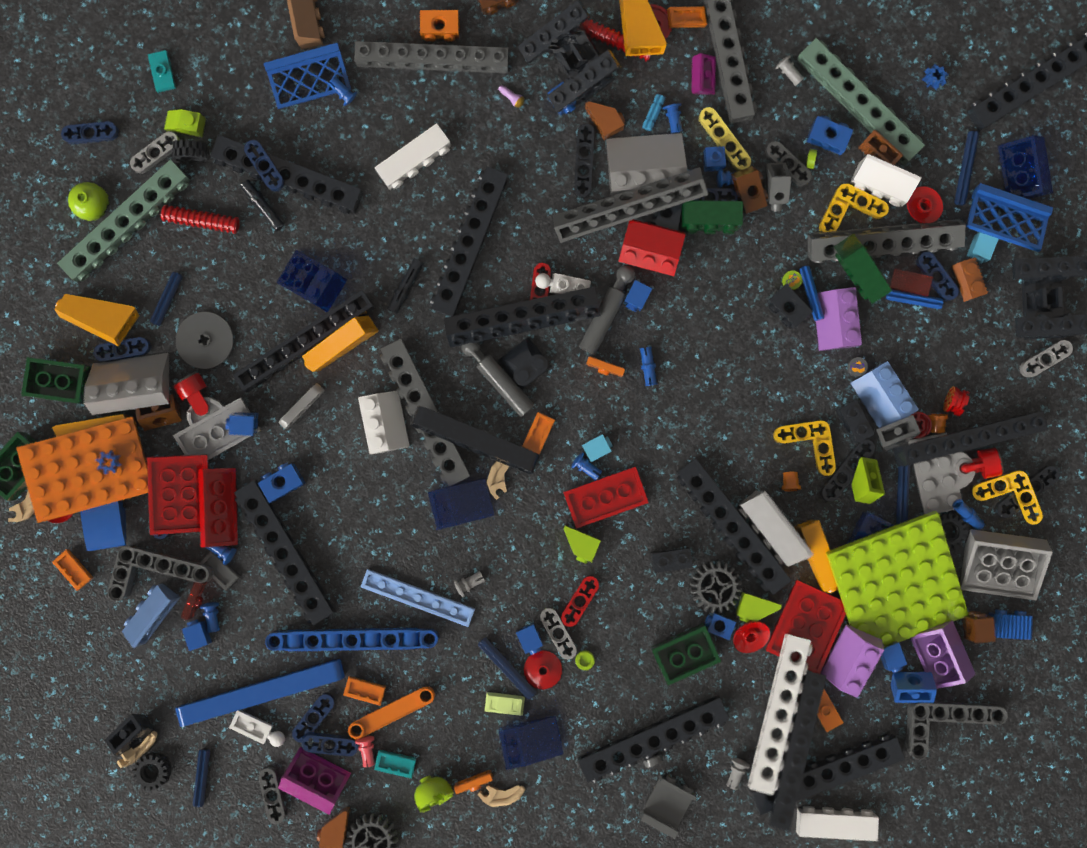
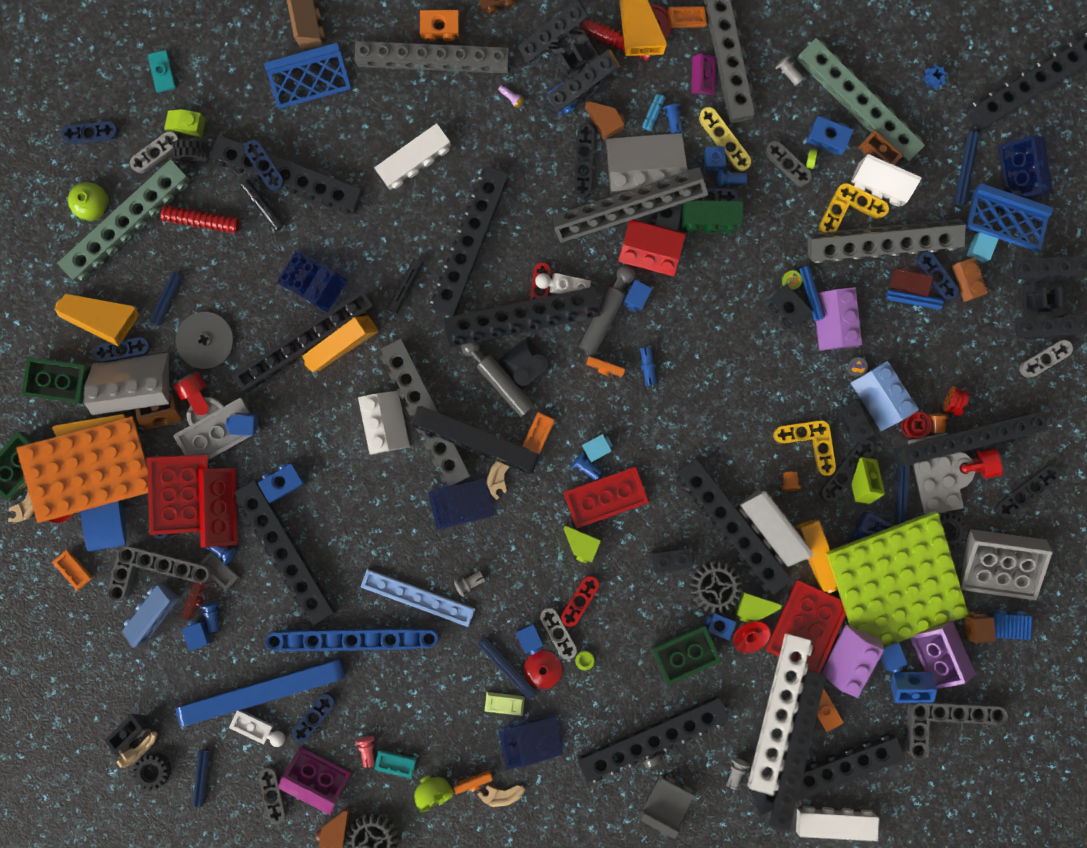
blue gear [96,450,122,474] -> none
light grey beam [278,383,325,430] -> none
dark blue beam [302,732,358,756] -> none
blue pin [327,76,357,106] -> none
orange plate [343,676,386,706] -> none
orange piece [348,686,435,739] -> none
reddish brown brick [731,166,768,214] -> none
dark grey torso [766,163,791,212] -> none
dark green brick [834,233,892,304] -> none
dark grey slope [876,415,921,451] -> none
red dish [907,186,943,224] -> none
blue pin [952,499,985,530] -> none
yellow beam [972,470,1043,525] -> none

